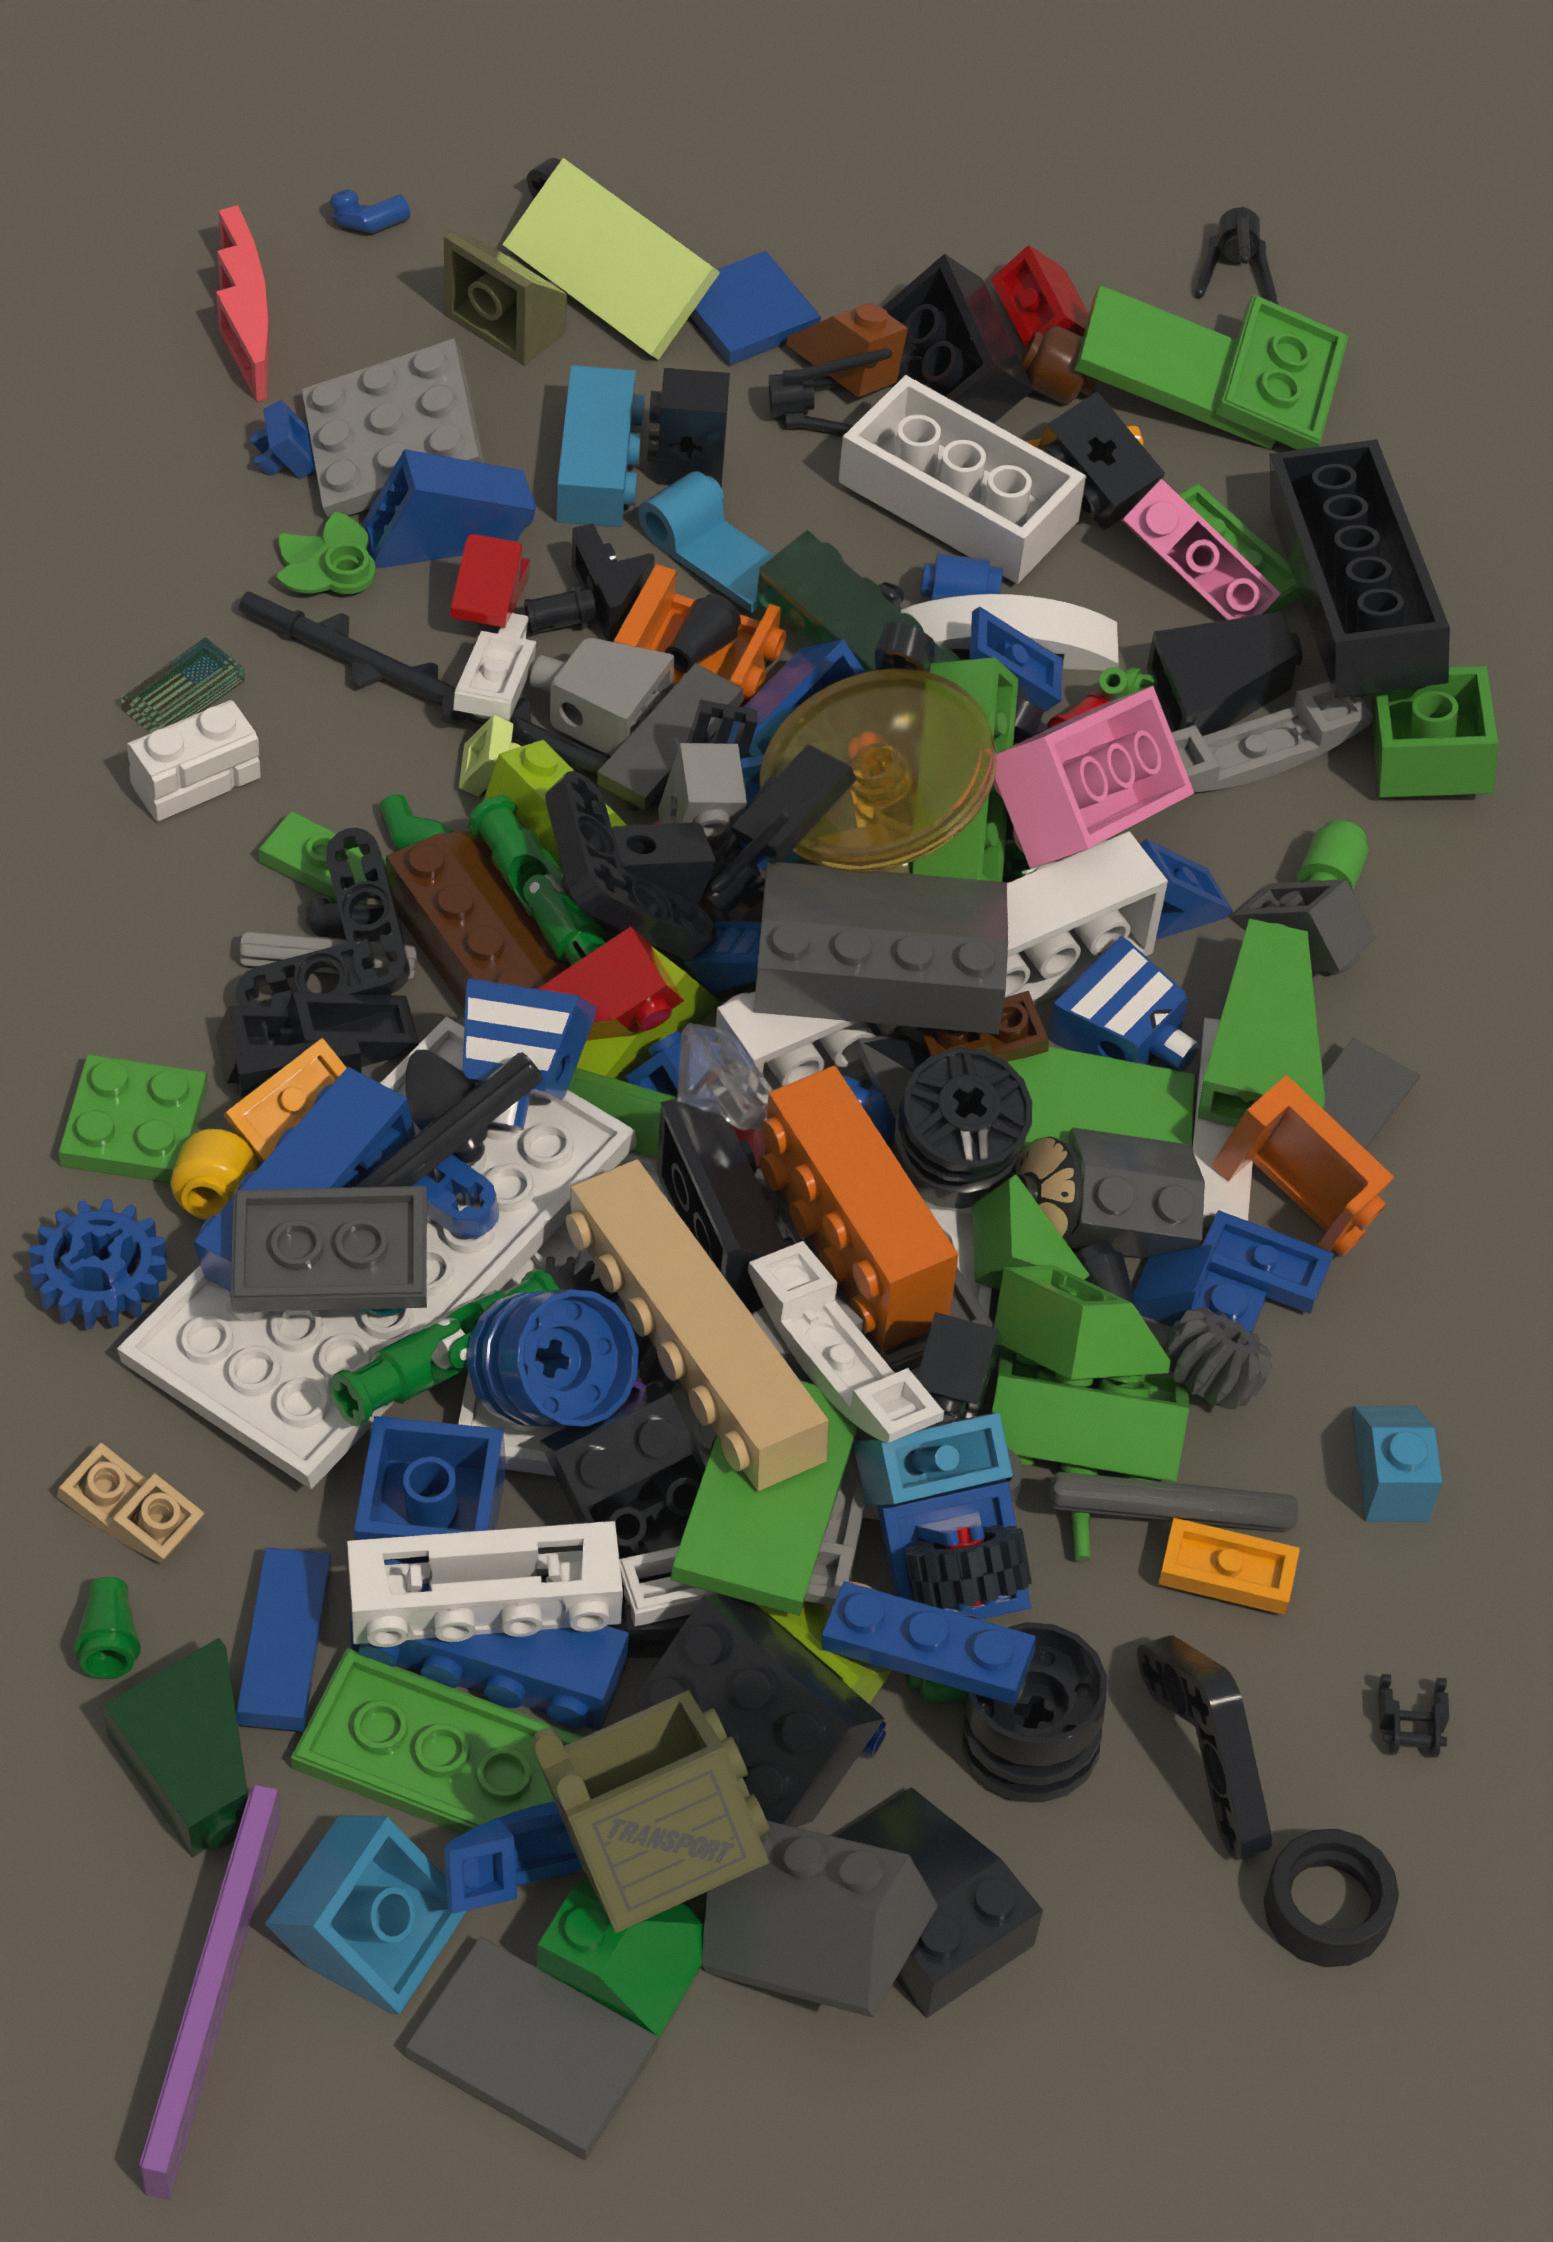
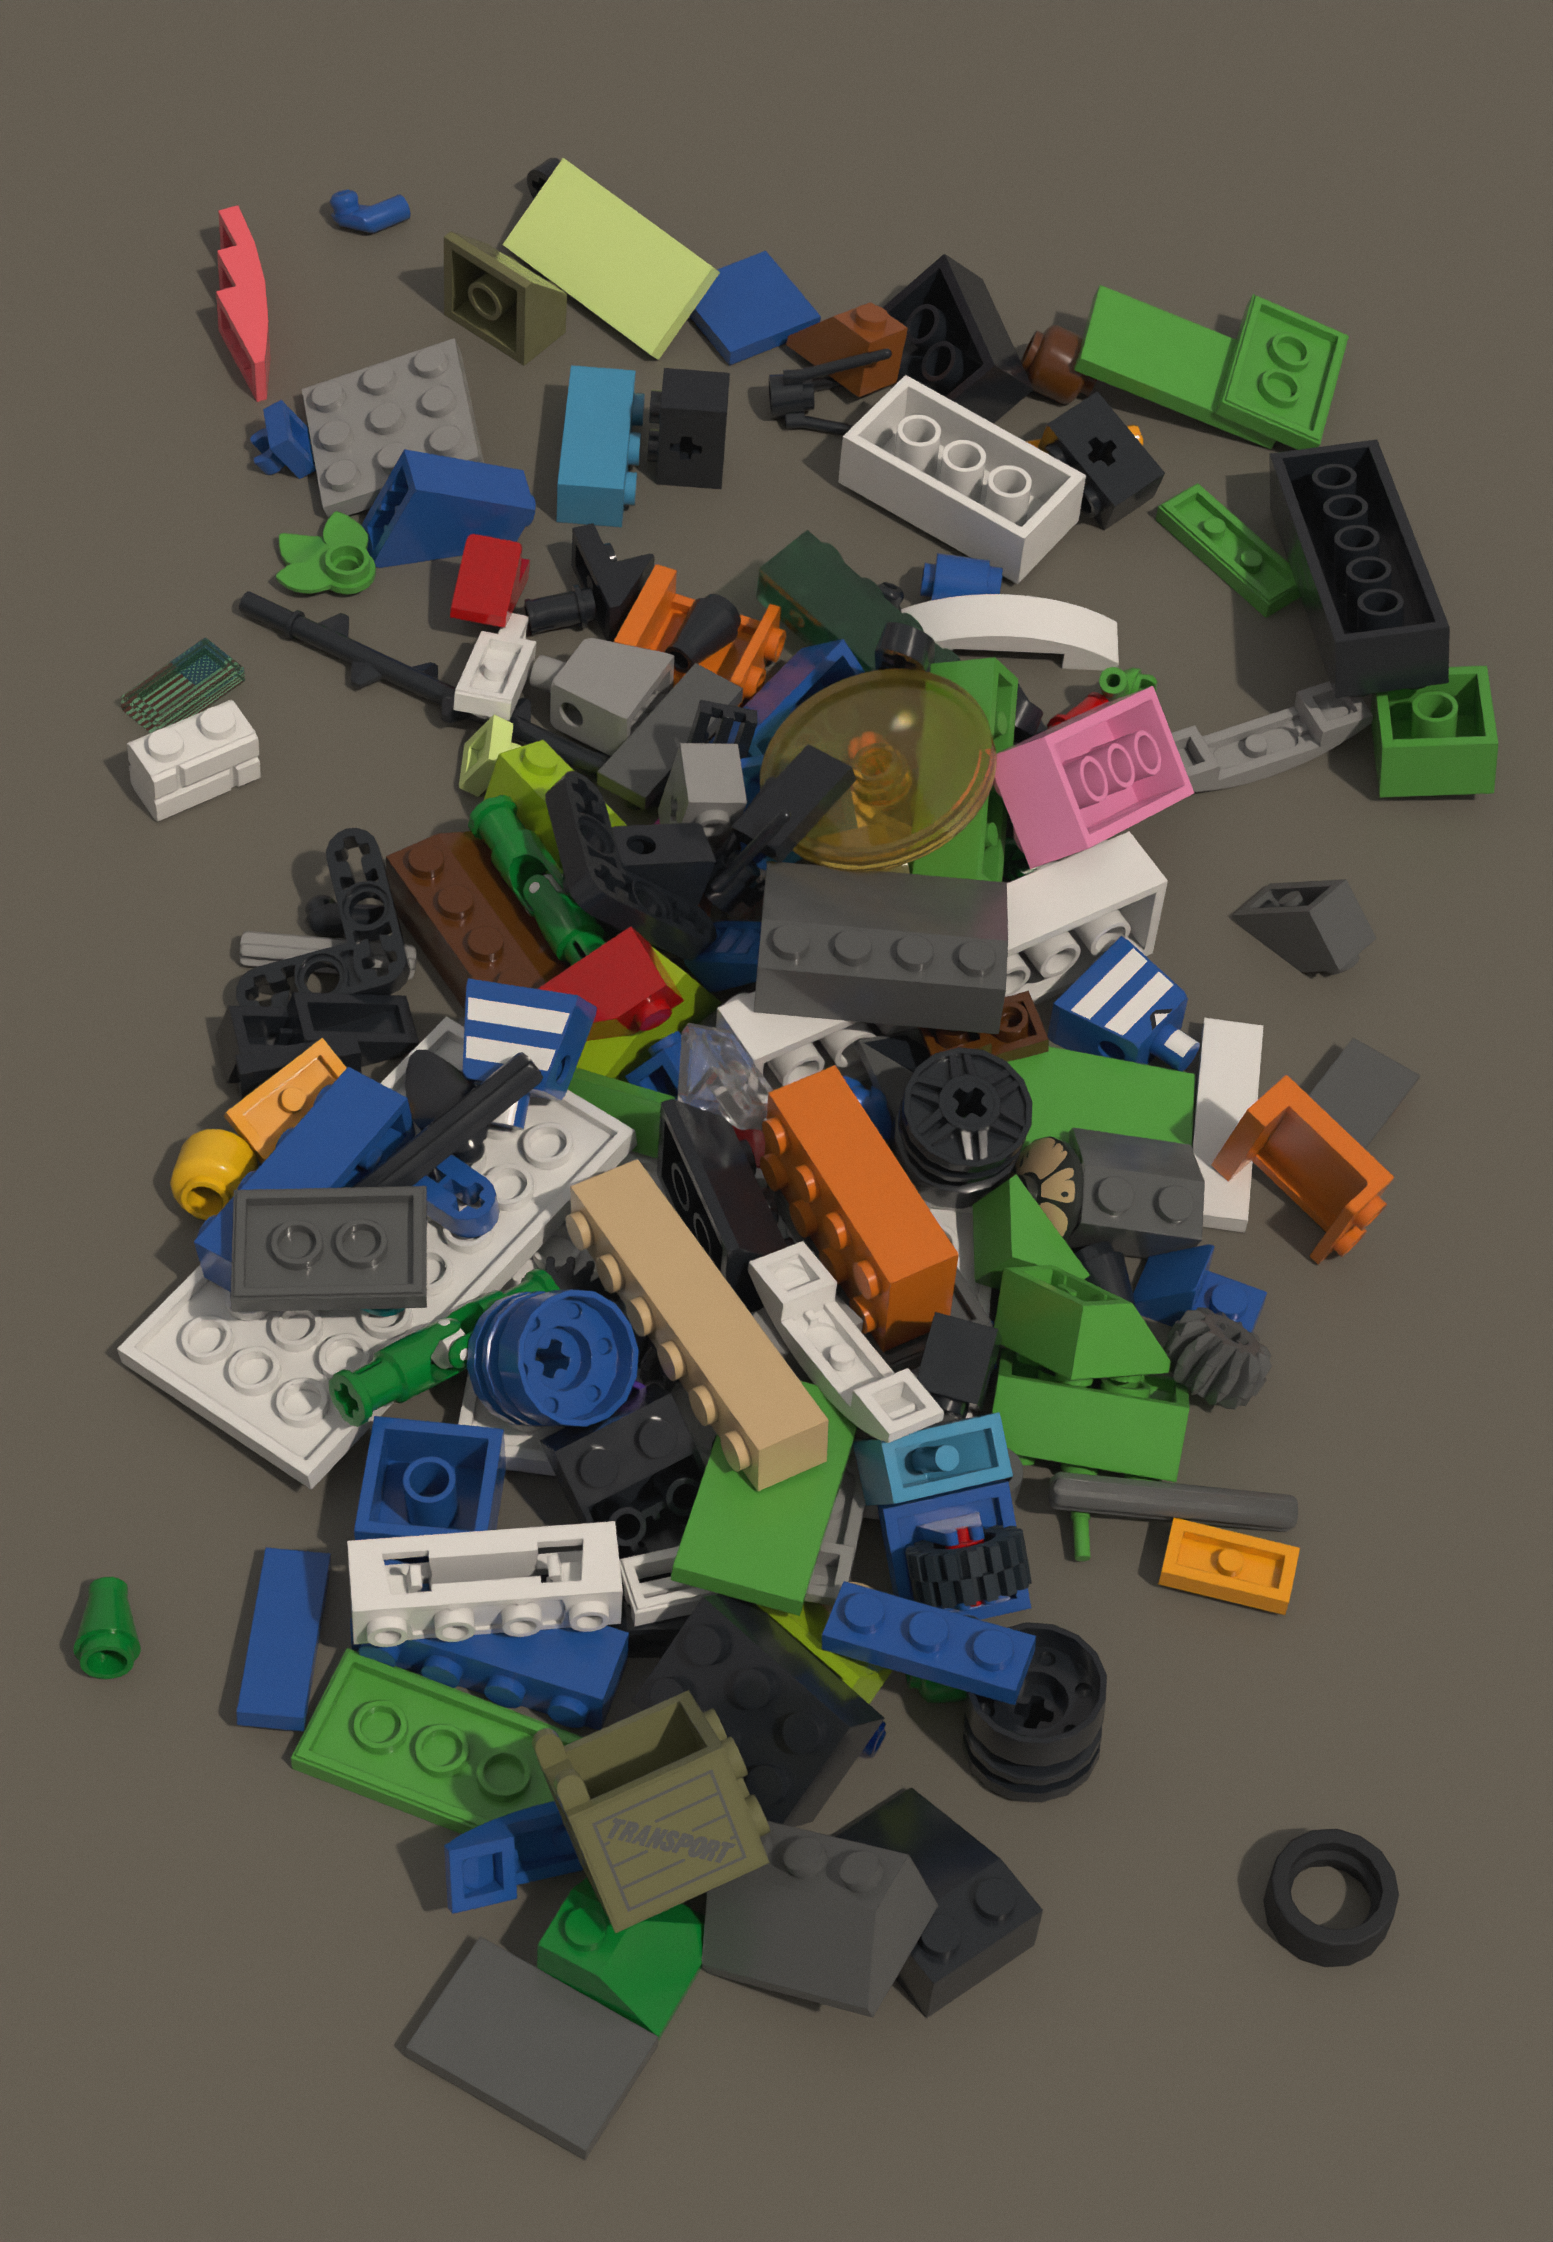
blue gear [29,1199,168,1329] -> none
tan slope [56,1442,205,1564] -> none
bright green plate [58,1054,208,1183] -> none
dark green slope [103,1638,248,1858] -> none
medium lavender tile [139,1784,280,2200] -> none
bright green plate [259,811,386,904] -> none
dark azure slope [265,1815,467,2014] -> none
green arm [379,794,453,850] -> none
dark azure door [638,471,800,613] -> none
blue slope [970,606,1062,712] -> none
red panel [991,245,1089,347] -> none
bright pink slope [1121,478,1281,620] -> none
black beam [1137,1635,1272,1860] -> none
blue slope [1140,839,1233,939] -> none
black slope [1147,612,1302,736] -> none
black plant [1195,207,1278,304] -> none
bright green slope [1197,918,1325,1127] -> none
blue plate [1203,1210,1334,1314] -> none
bright green brick [1297,820,1369,891] -> none
dark azure slope [1352,1406,1442,1522] -> none
black piece [1378,1674,1449,1758] -> none

